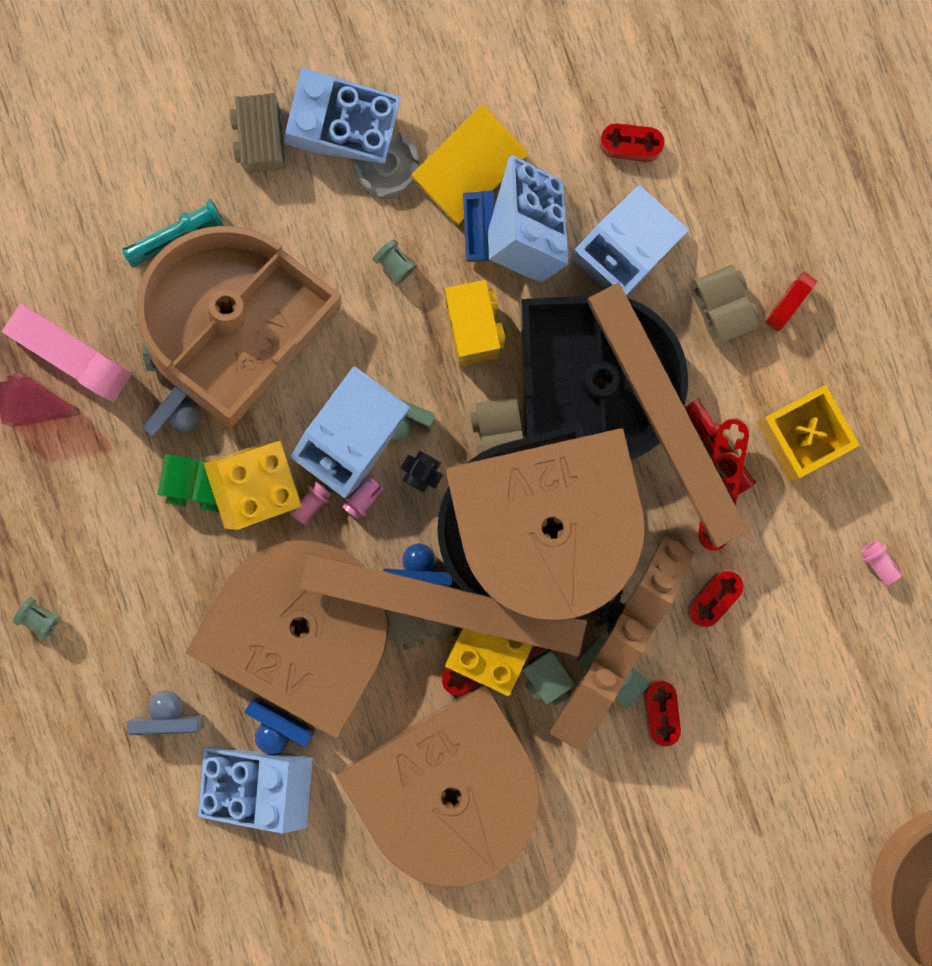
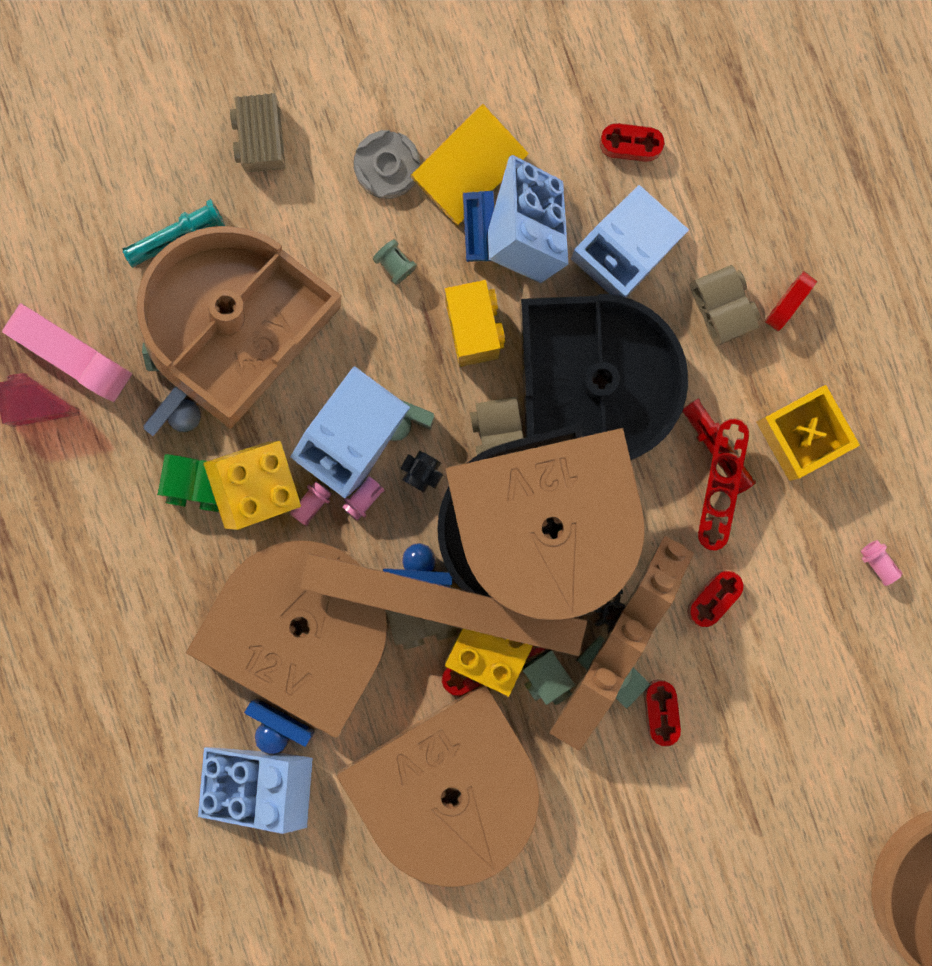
sand green bush [13,597,61,641] -> none
sand blue tile [127,690,204,735] -> none
light blue slope [283,67,401,163] -> none
medium nougat tile [587,282,748,548] -> none

